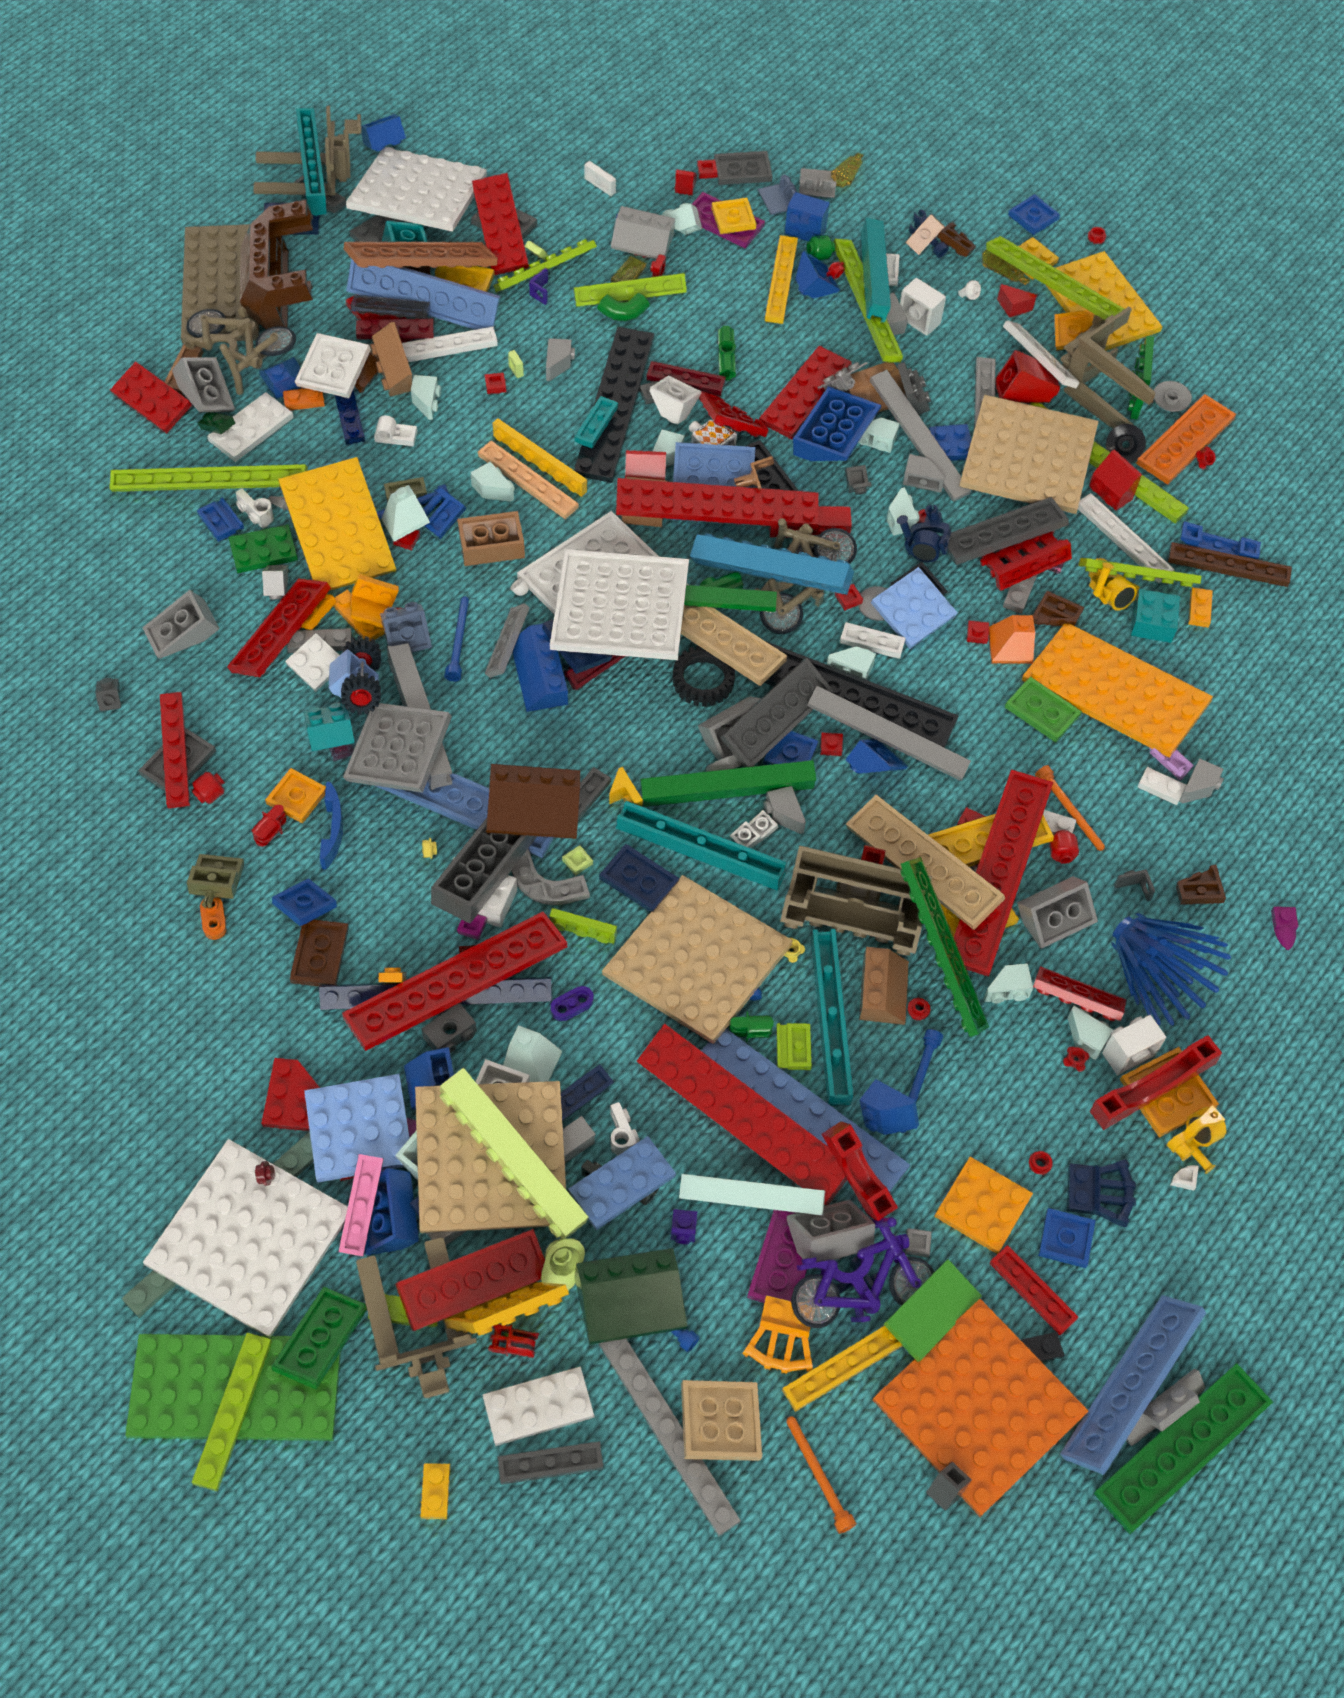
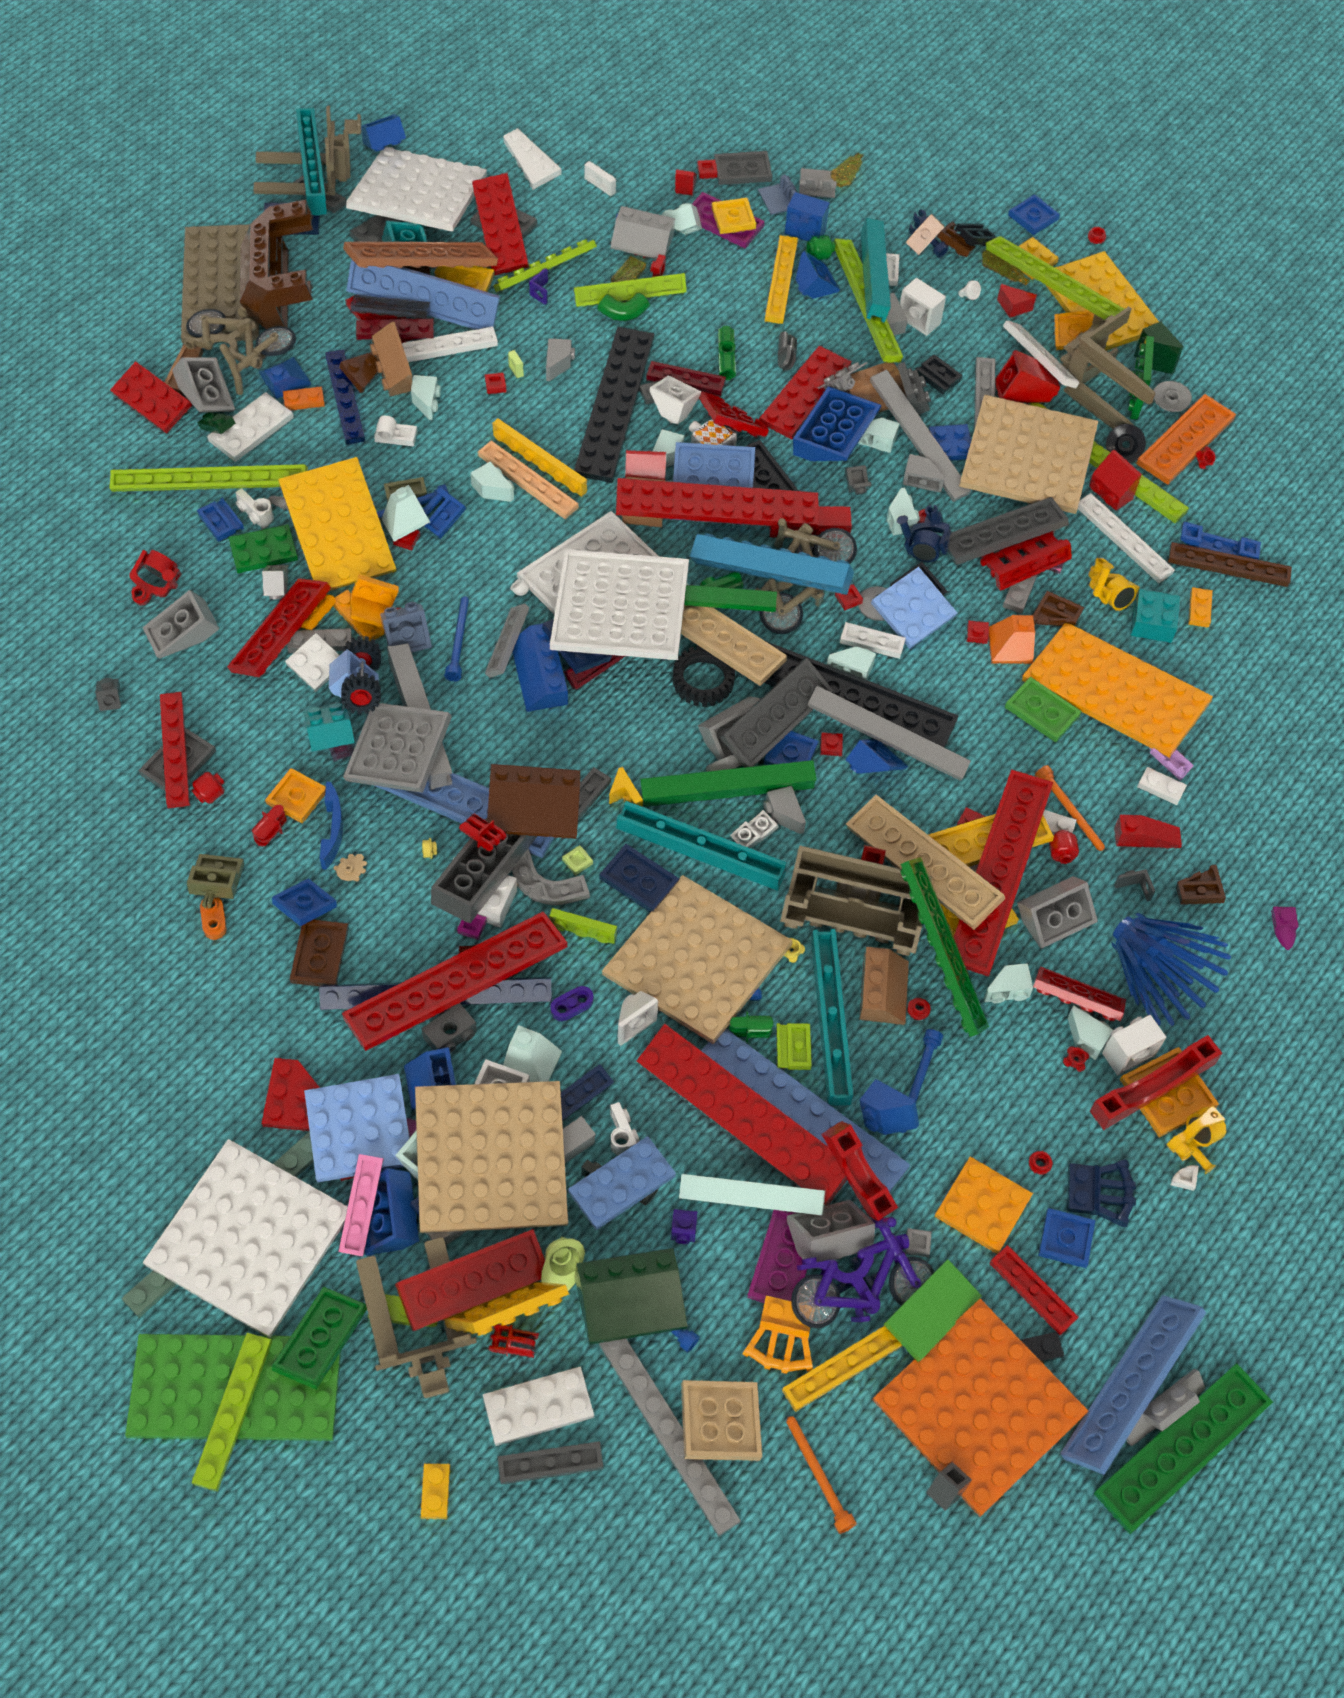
dark red plate [255,1161,275,1186] -> none
white plate [295,333,371,398] -> none
light orange plate [379,967,406,982] -> none
yellowish green brick [439,1068,588,1239] -> none
medium nougat slope [457,511,525,566] -> none
yellowish green tile [525,241,548,261] -> none
teal plate [574,396,618,448] -> none
medium nougat bracket [734,456,774,490] -> none
red plate [826,261,845,279] -> none
lime plate [1079,558,1202,587] -> none
light grey slope [1179,758,1224,803] -> none
none -> red piece [129,550,182,606]
none -> tan piece [334,854,367,882]
none -> red arm [459,813,507,851]
none -> white wing [503,128,561,189]
none -> white slope [618,991,658,1046]
none -> dark grey arm [777,331,797,371]
none -> black plate [916,354,963,395]
none -> black plate [955,224,997,246]
none -> red slope [1114,814,1182,848]
none -> dark green slope [1134,321,1184,374]

